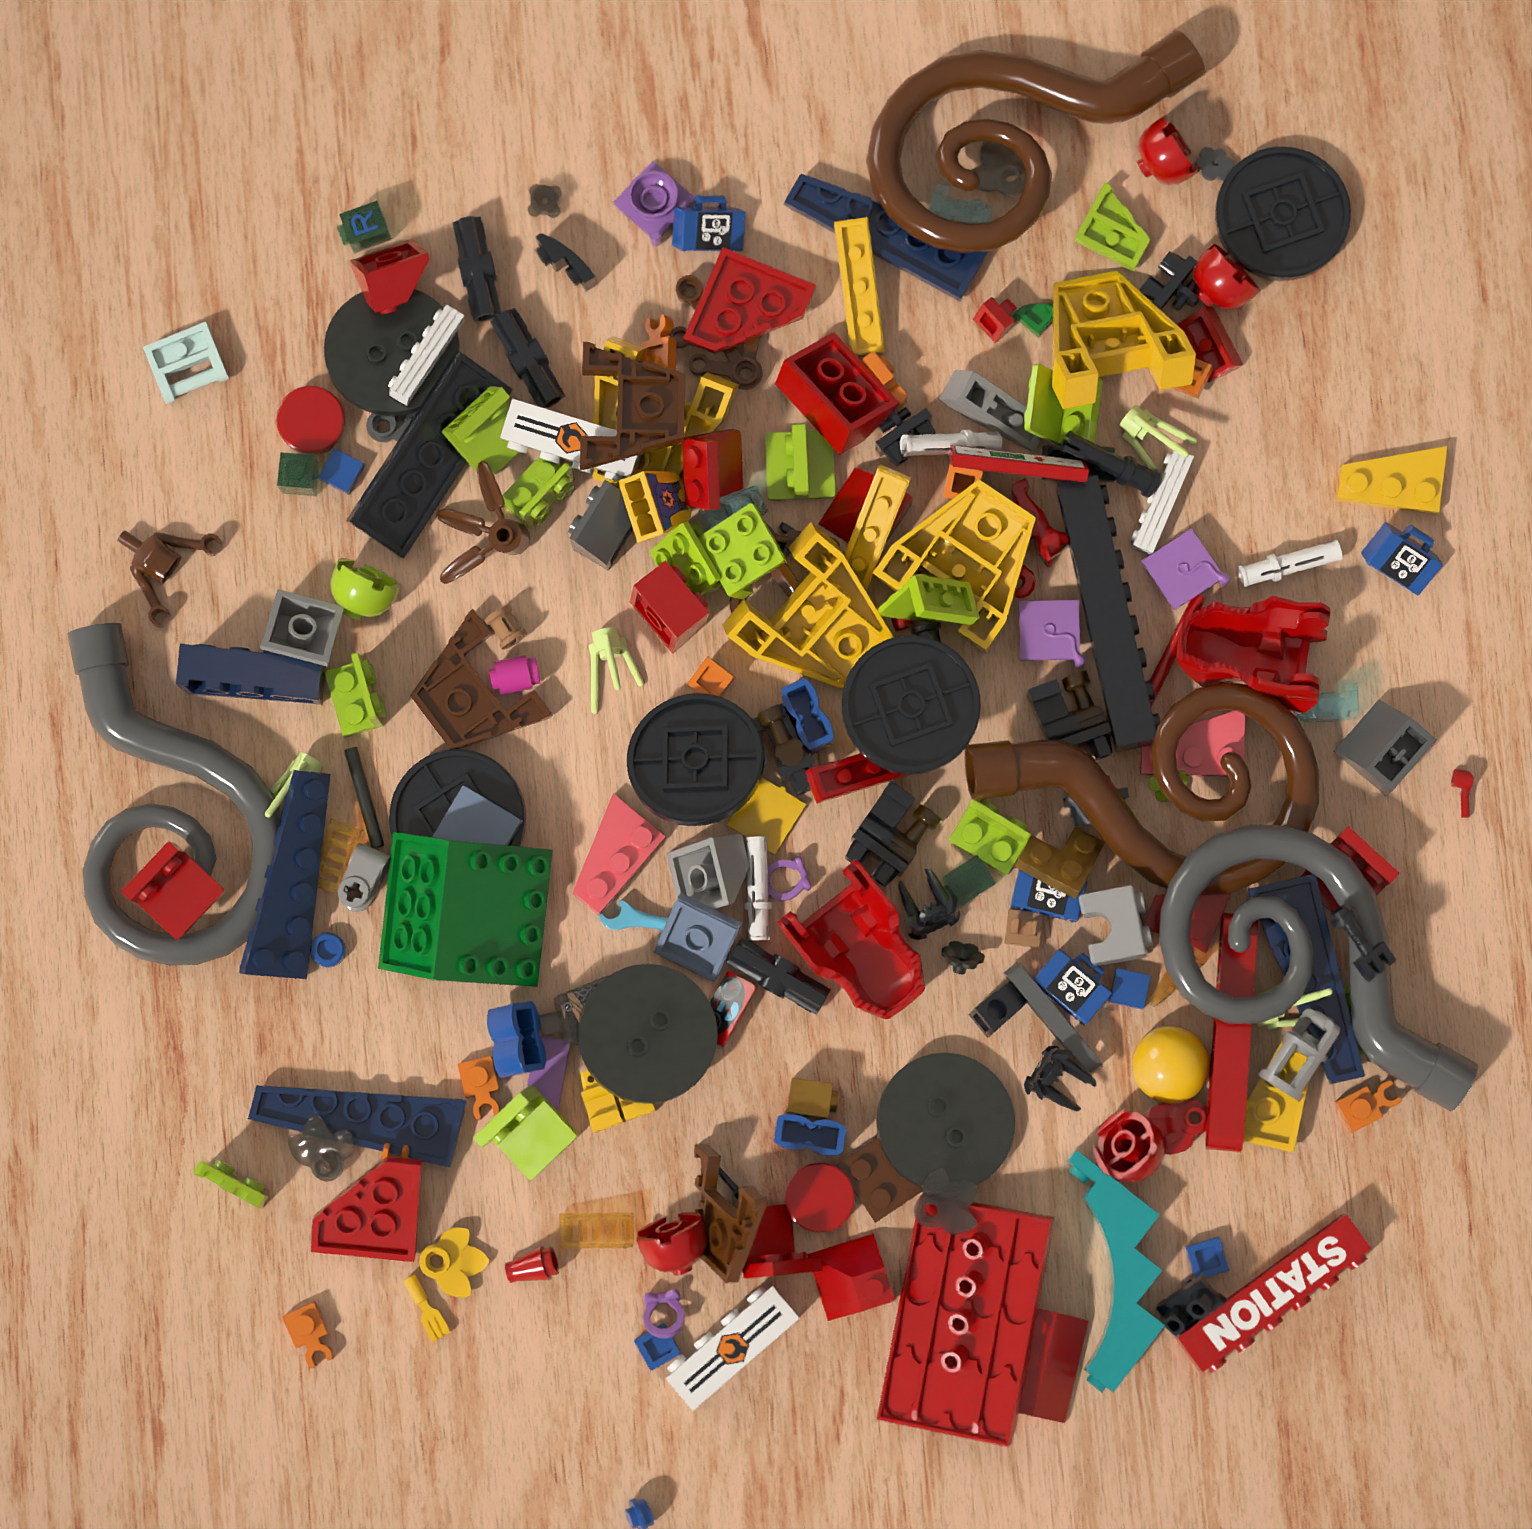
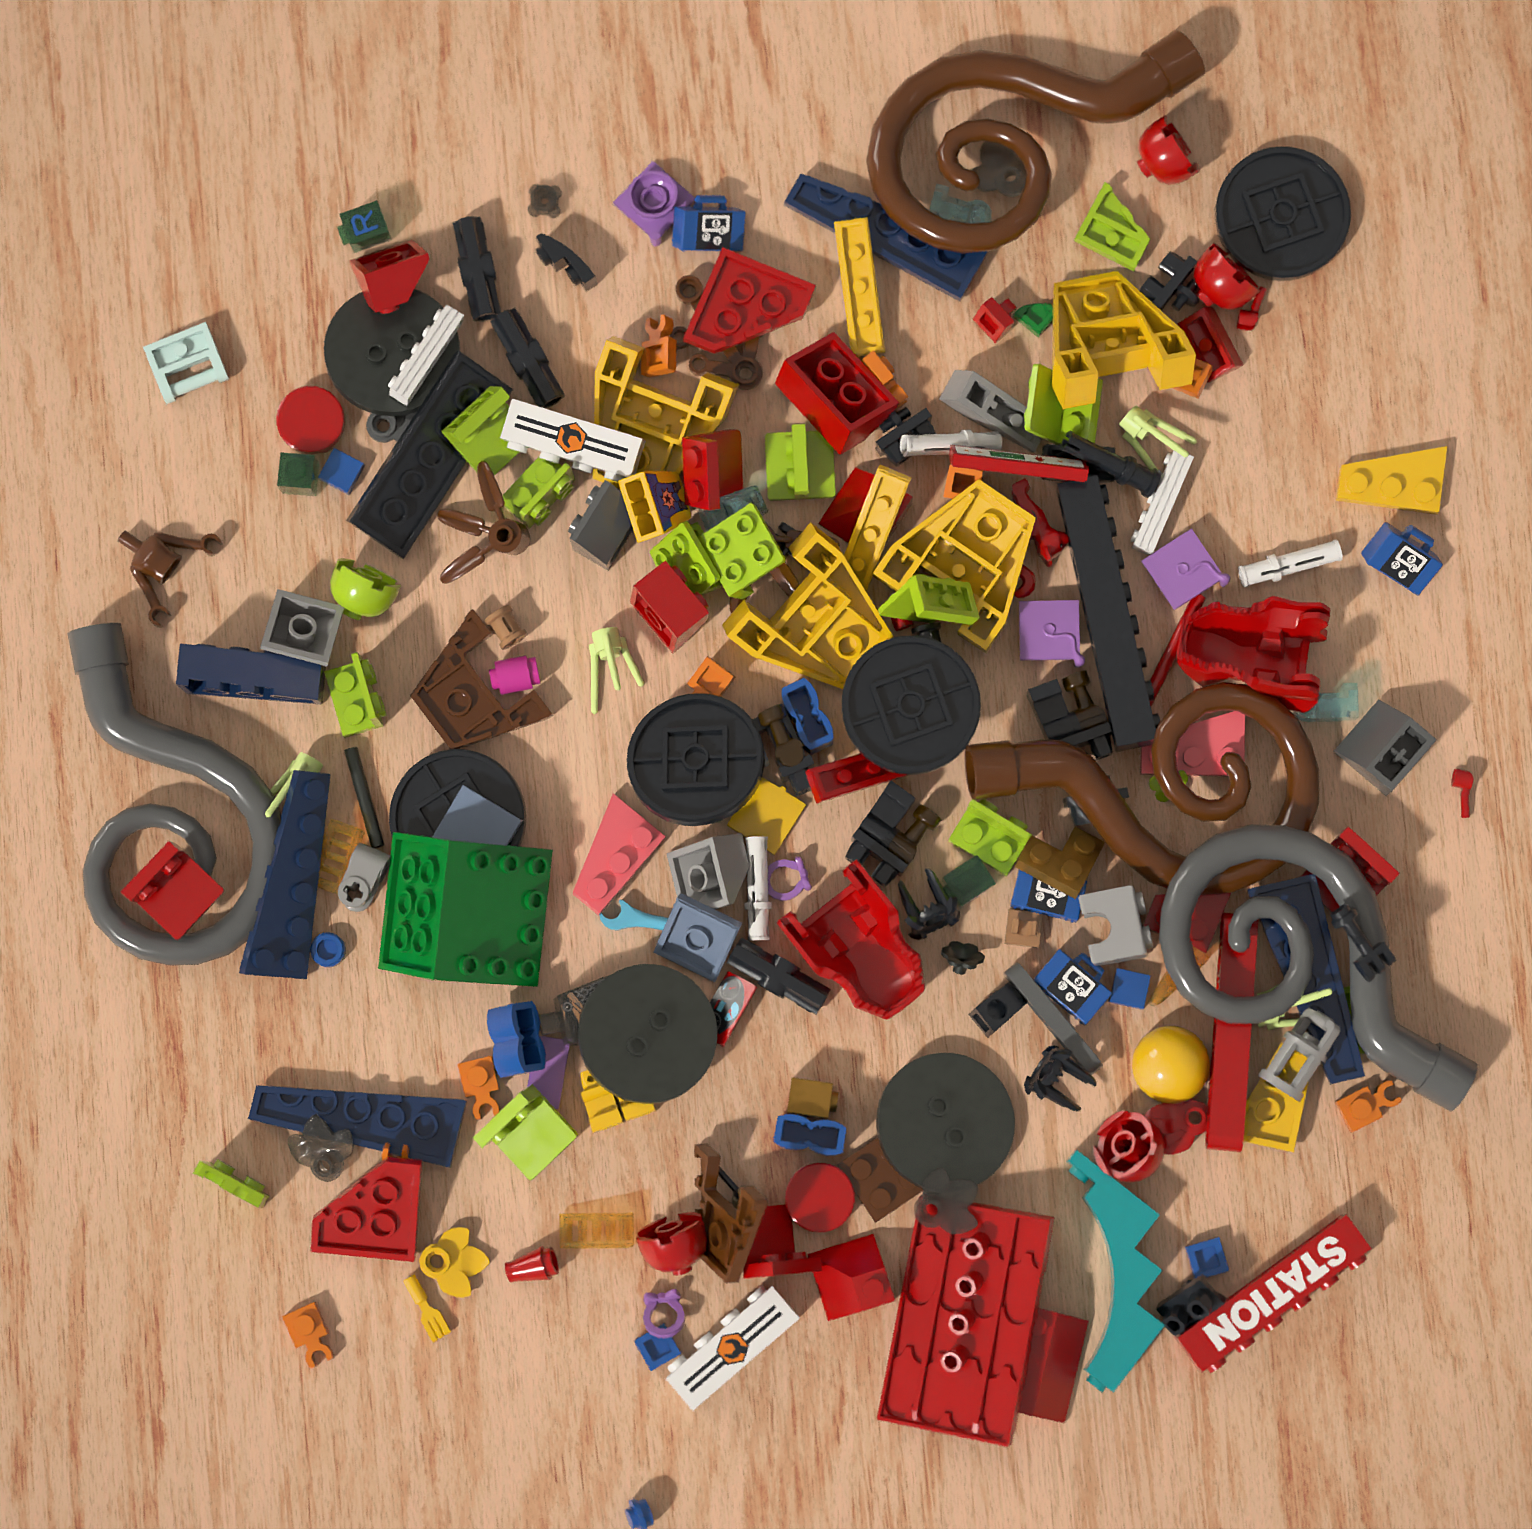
reddish brown wing [580,342,685,470] -> none
dark grey plant [1196,147,1234,181] -> none
none -> red hand [1237,286,1267,331]

